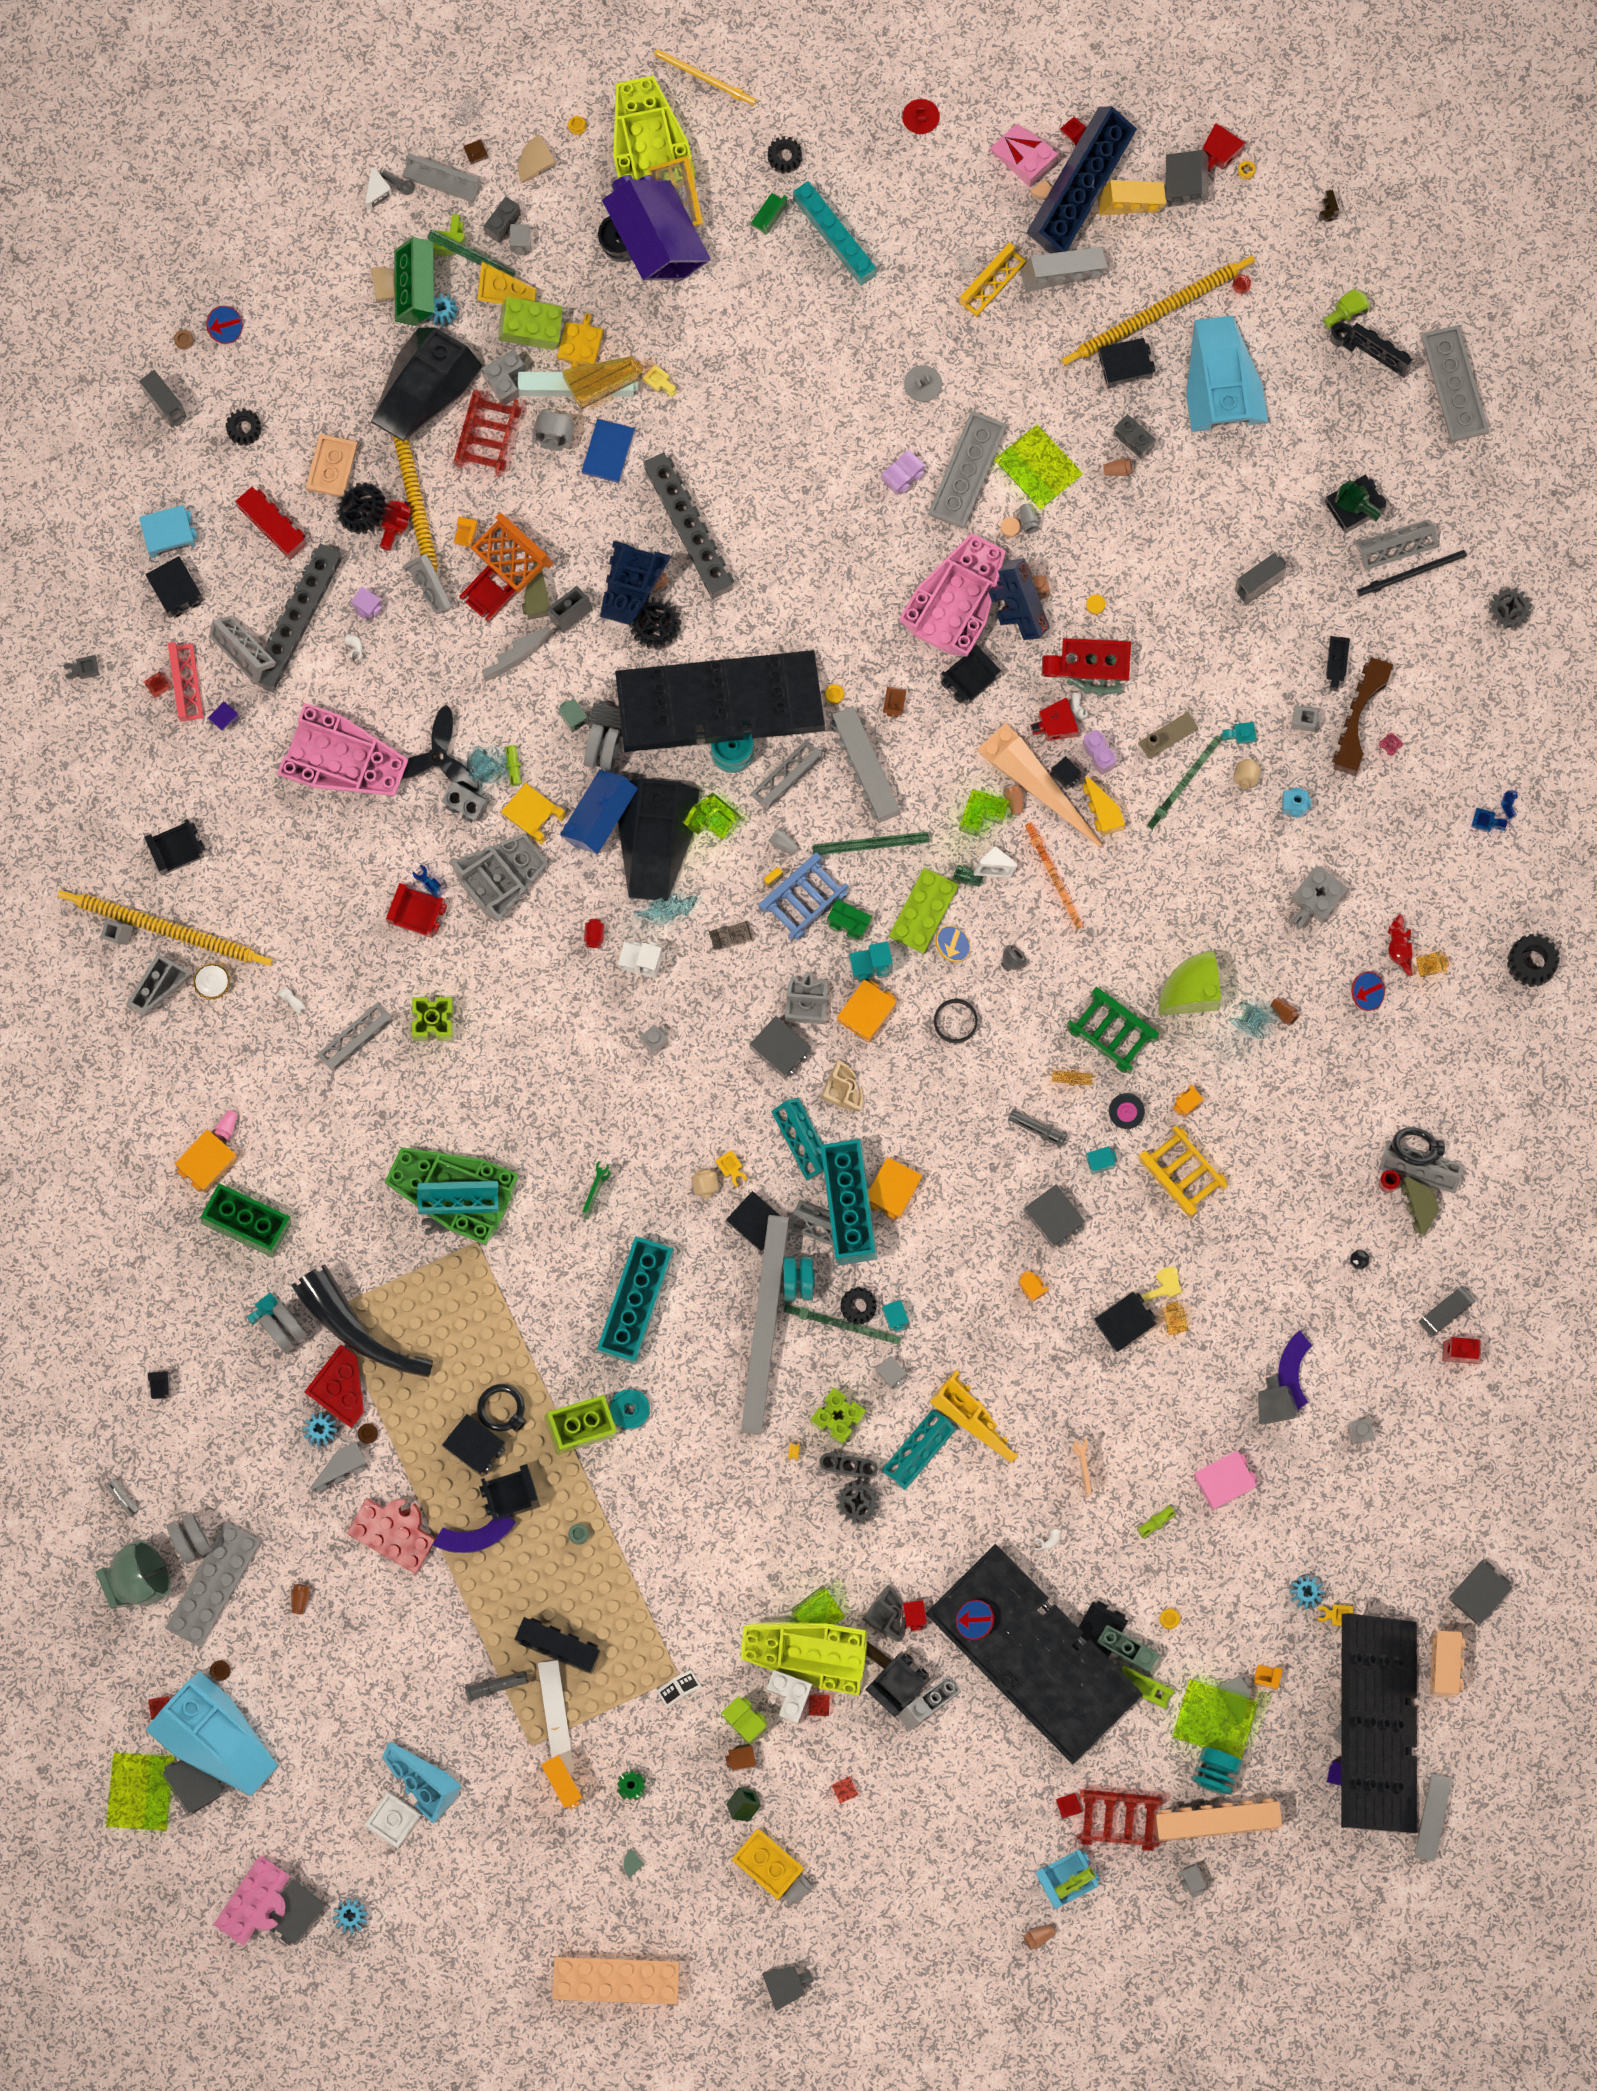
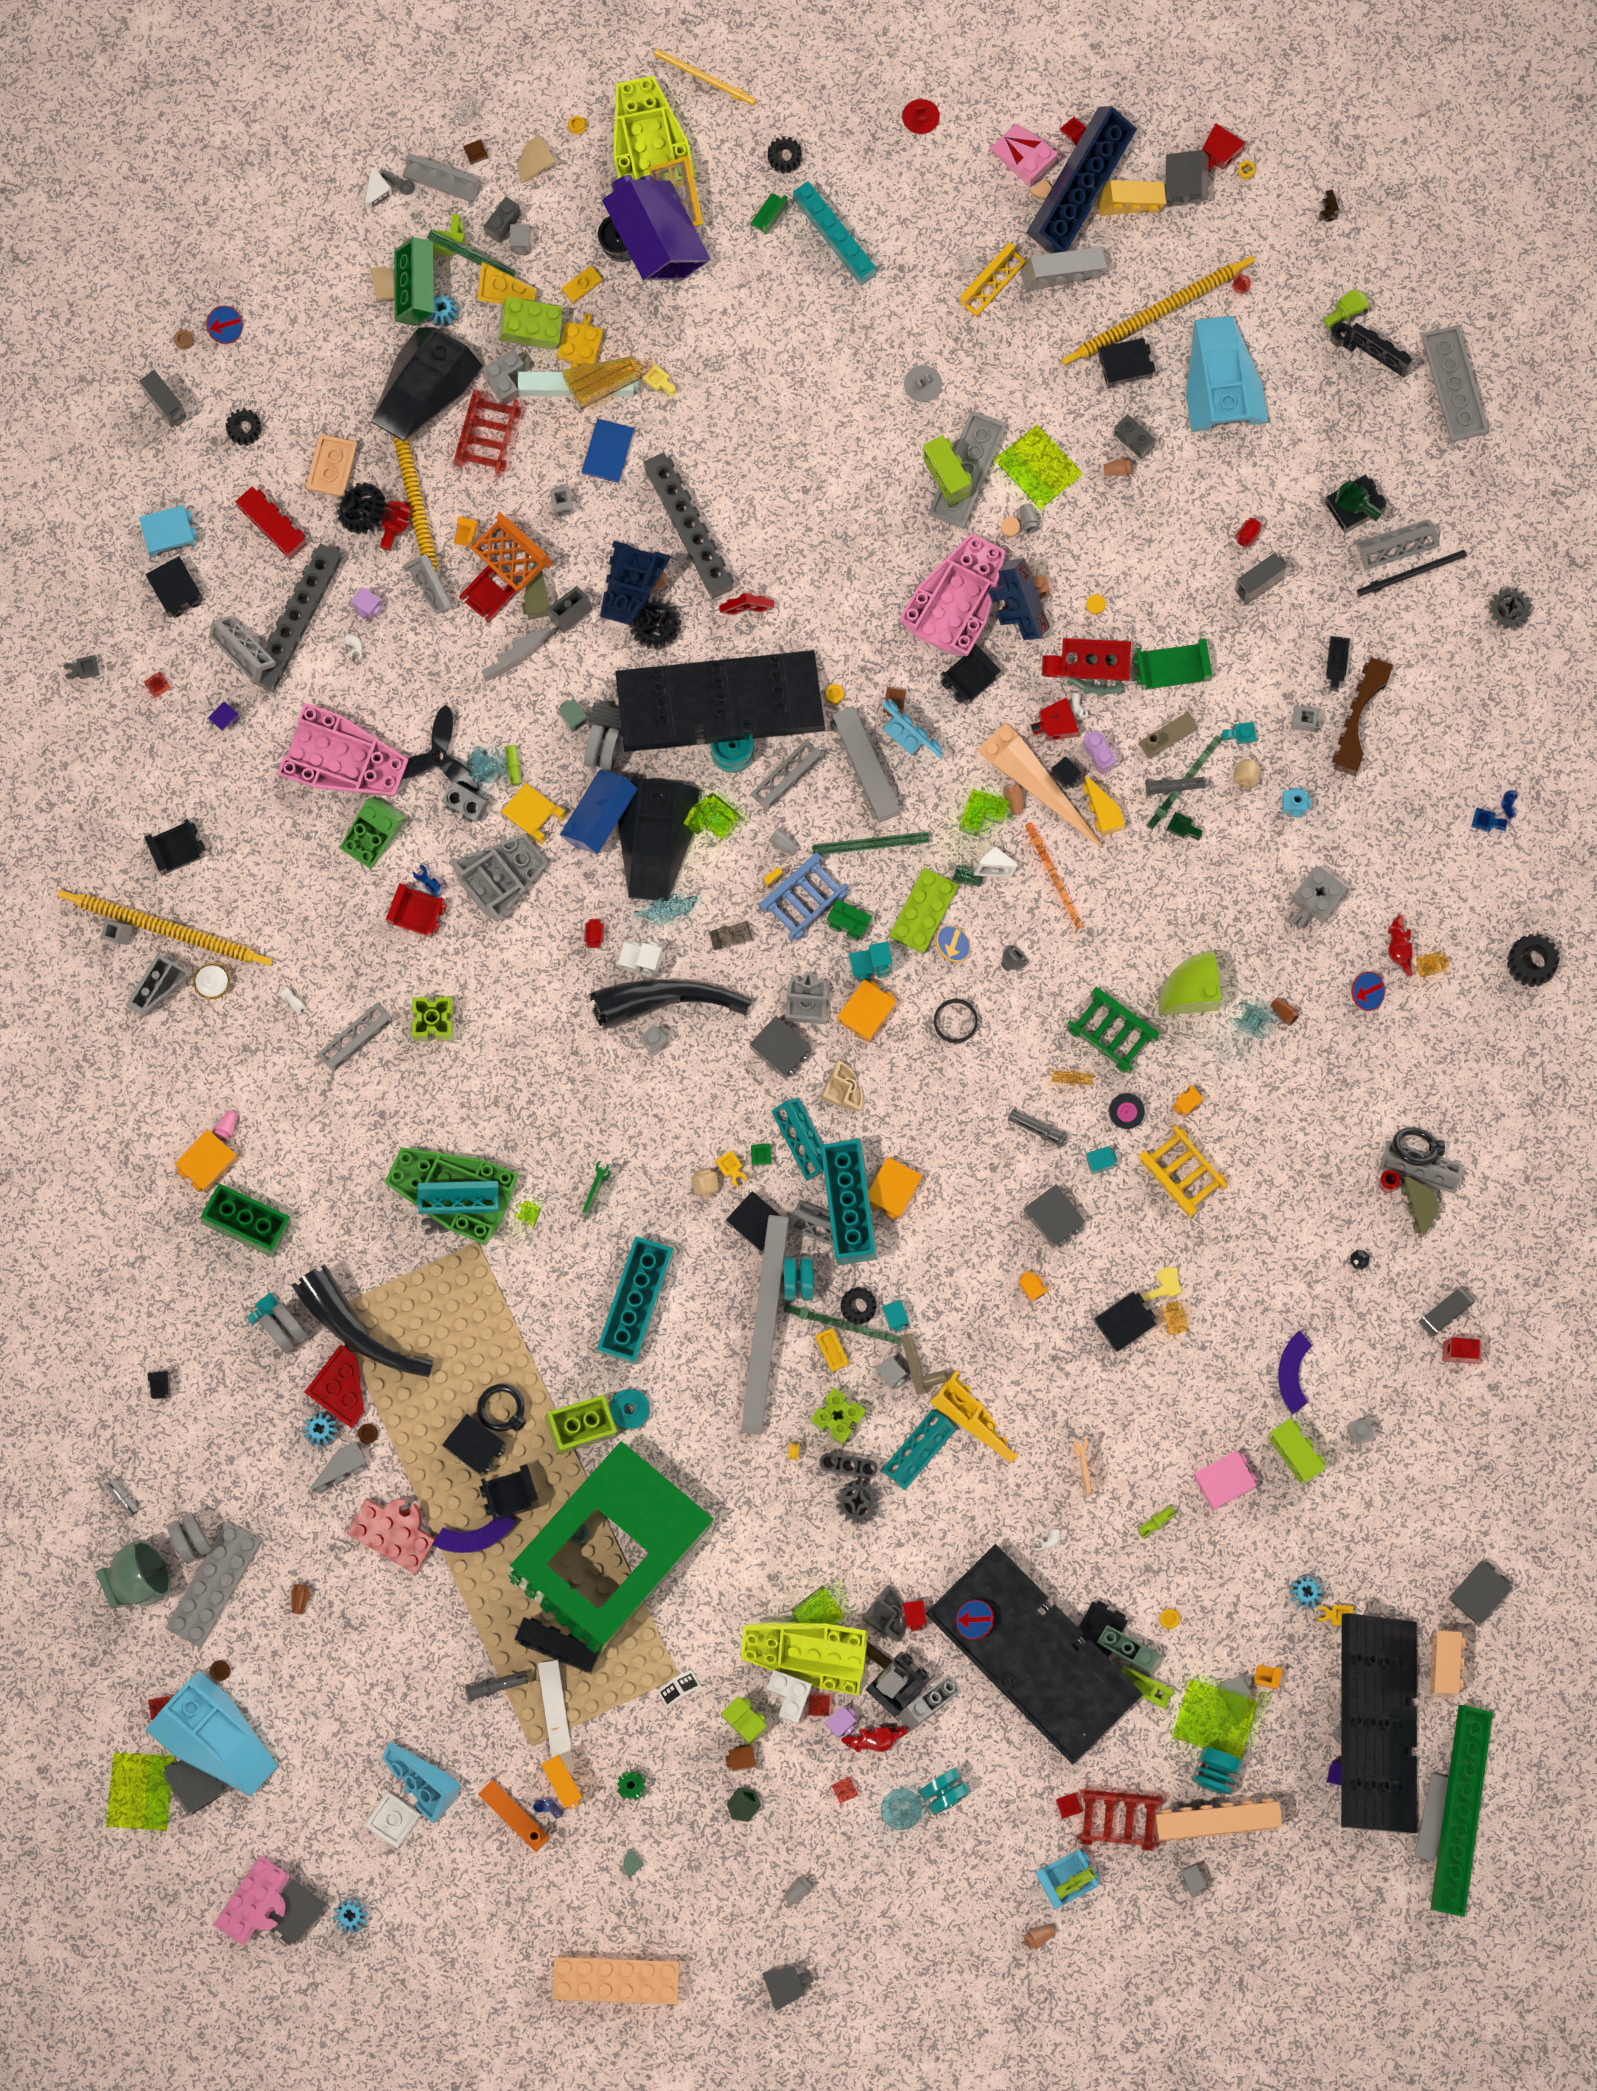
coral fence [168,642,203,722] -> none
light grey brick [532,409,574,451] -> none
yellow plate [731,1828,805,1900] -> none
lavender brick [881,450,925,495] -> none
dark grey torso [1258,1376,1300,1425] -> none
clear pink plate [1379,733,1403,756] -> none
none -> bright green slope [339,796,407,869]
none -> orange piece [478,1780,550,1852]
none -> green panel [507,1441,714,1654]
none -> clear neon green tile [514,1201,541,1227]
none -> clear blue arm [533,1799,564,1820]
none -> light grey brick [550,485,574,518]
none -> yellow plate [561,265,603,304]
none -> black brick [589,979,752,1030]
none -> red plate [719,593,775,615]
none -> green plate [751,1144,772,1166]
none -> yellow plate [815,1328,850,1373]
none -> lavender brick [825,1706,857,1739]
none -> red animal [841,1726,908,1753]
none -> light grey brick [876,1661,910,1698]
none -> medium azure bracket [881,698,943,759]
none -> clear light blue piece [881,1789,922,1831]
none -> dark tan piece [901,1334,948,1395]
none -> teal wheel [918,1767,971,1816]
none -> lime brick [922,435,973,506]
none -> green panel [1133,638,1212,690]
none -> dark grey pin [1145,776,1206,797]
none -> dark green plate [1166,812,1203,841]
none -> red brick [1235,517,1262,547]
none -> lime brick [1267,1418,1326,1487]
none -> green plate [1430,1705,1493,1917]

